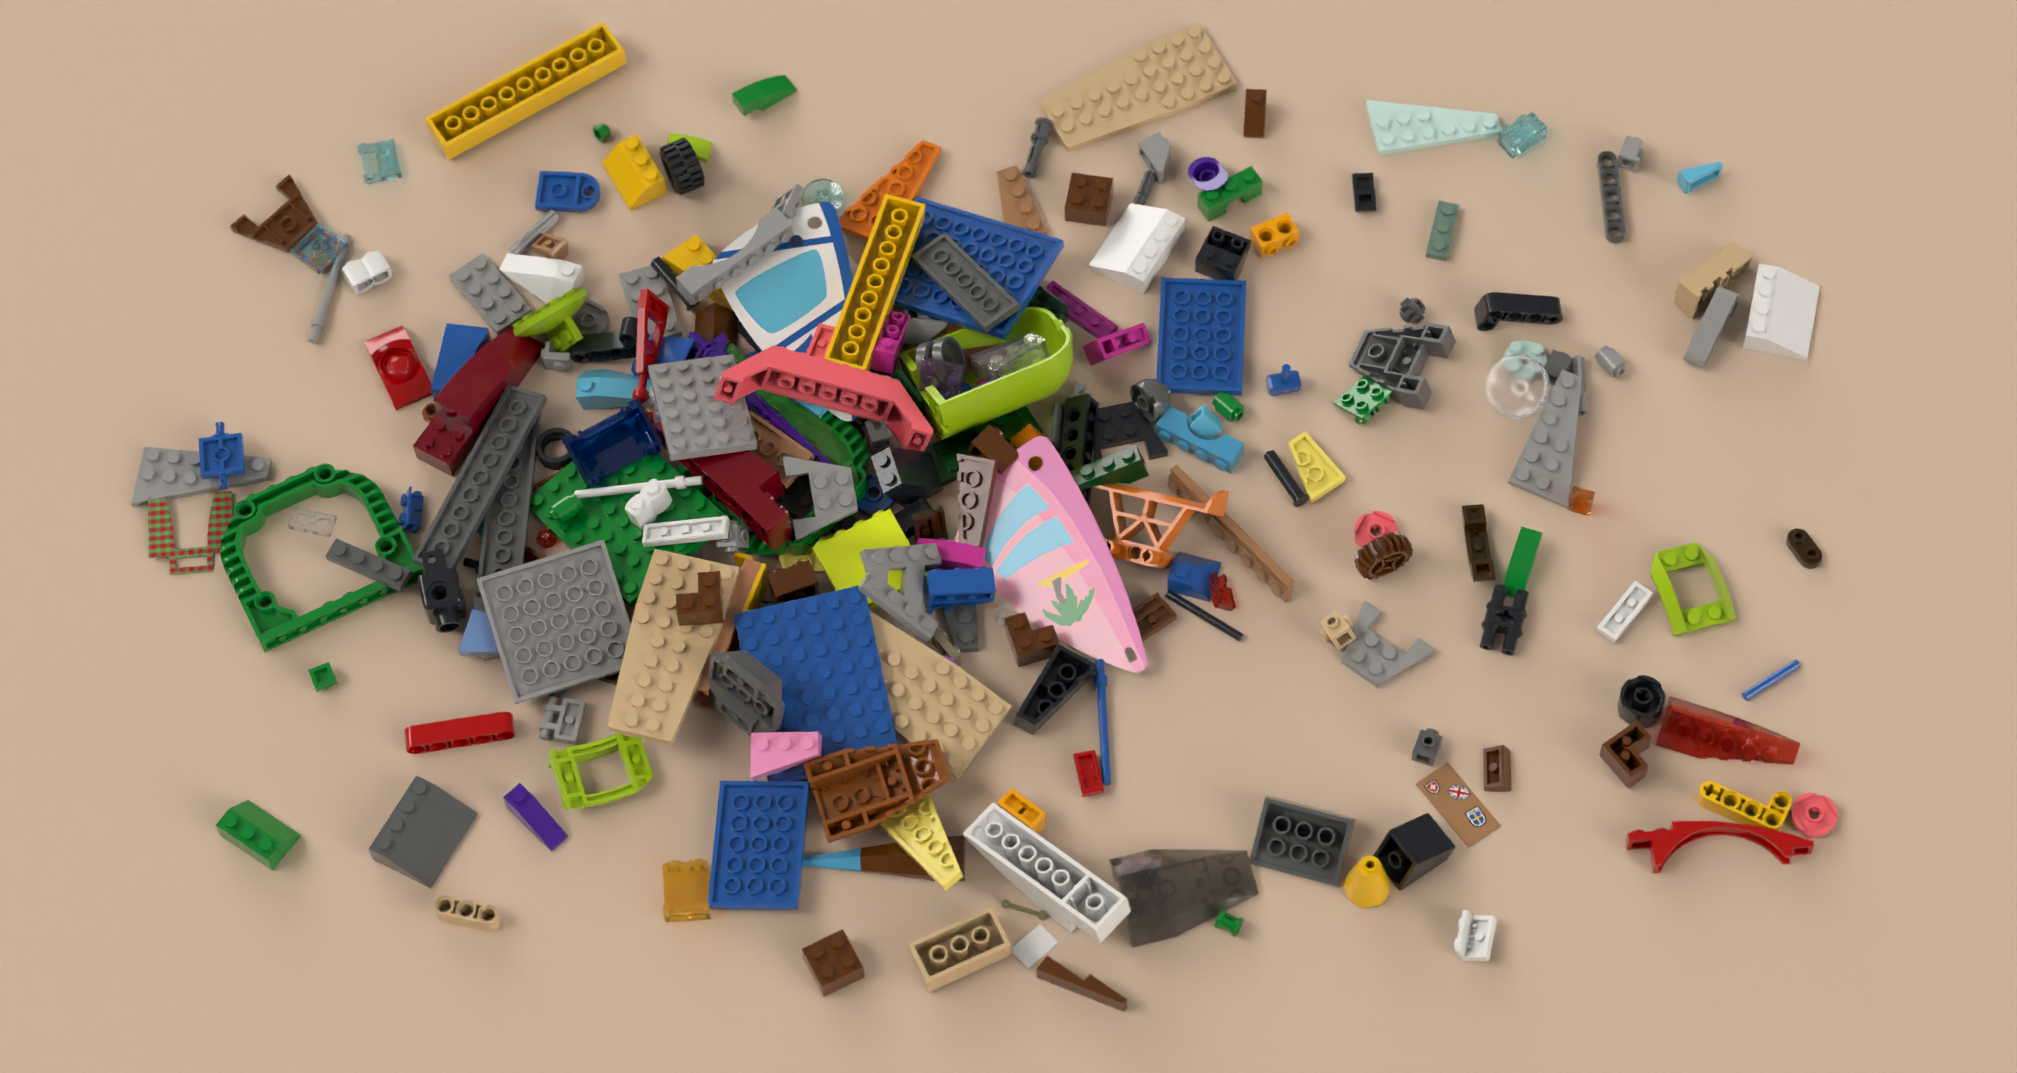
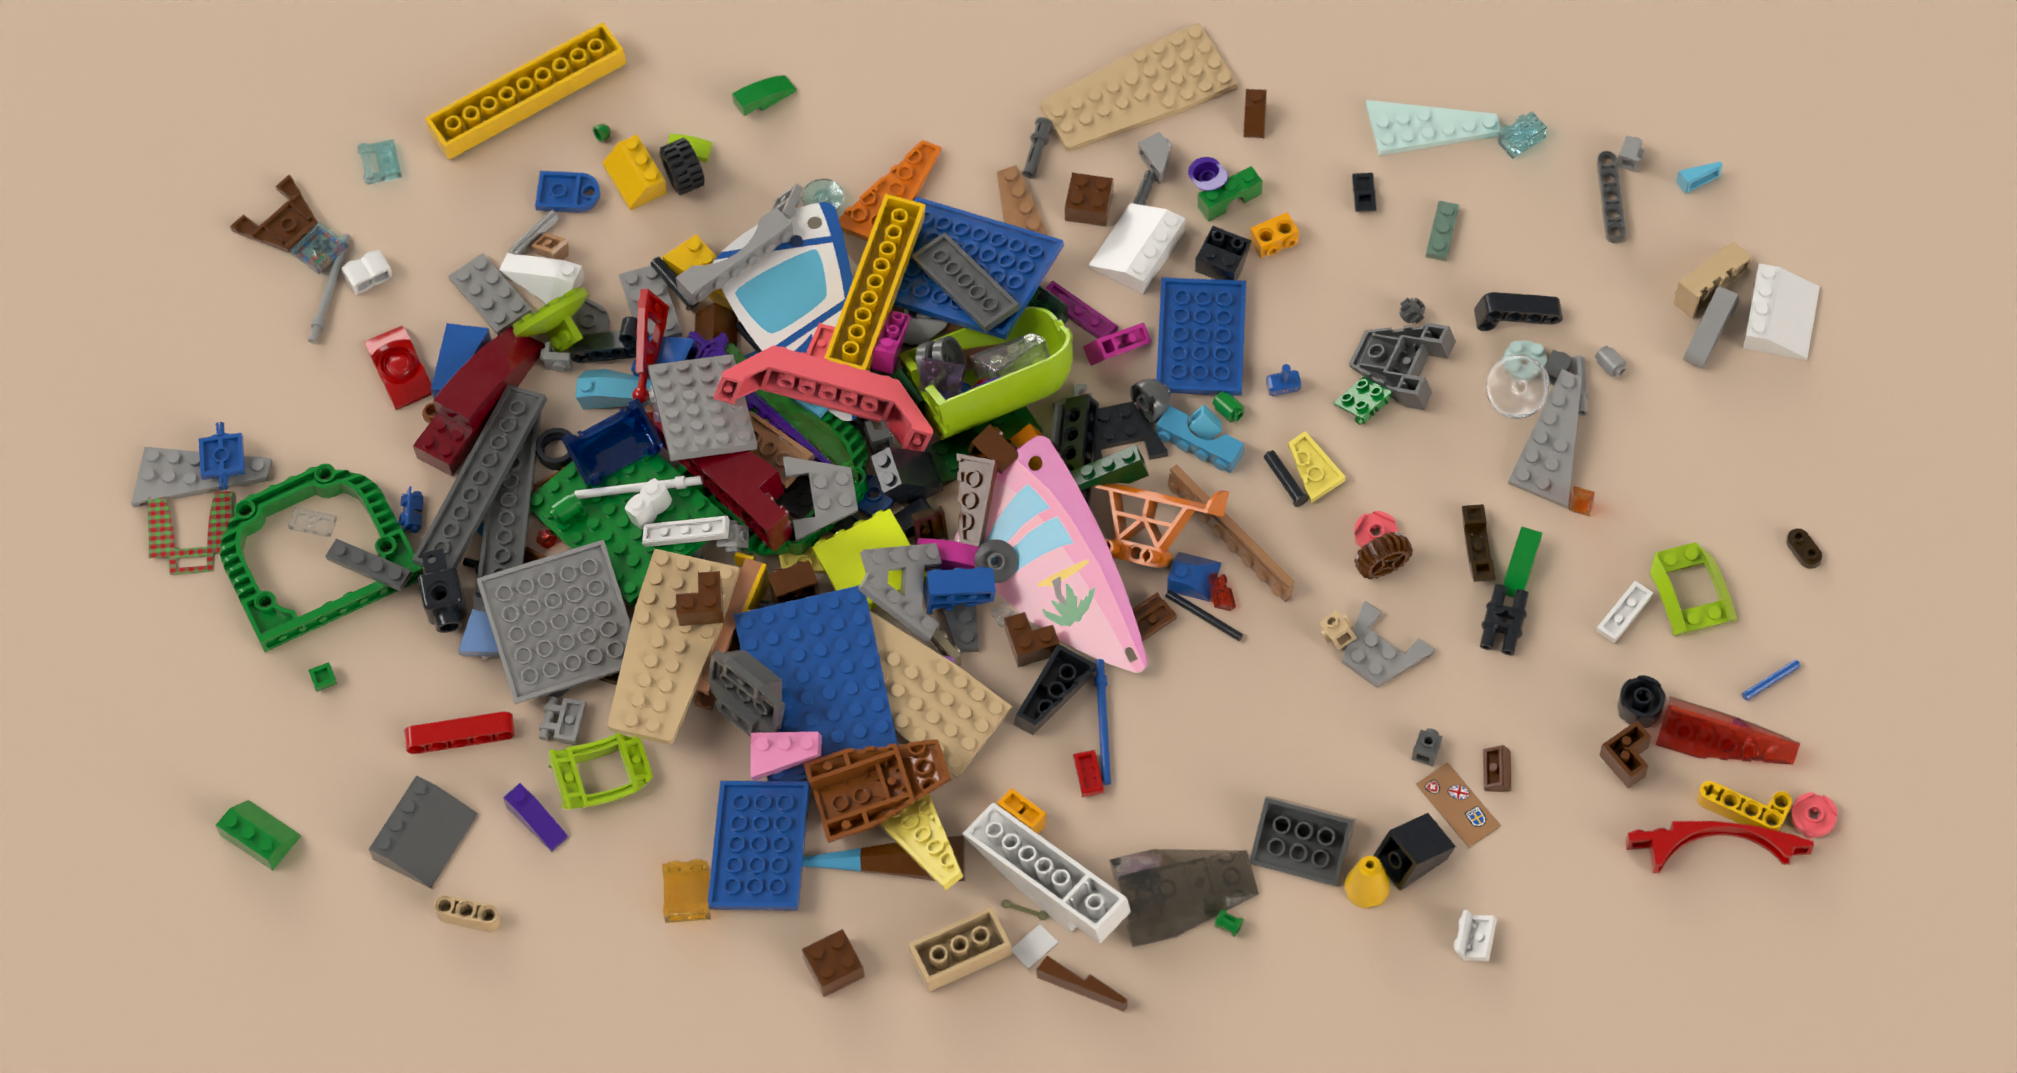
none -> dark grey dish [974,539,1017,583]

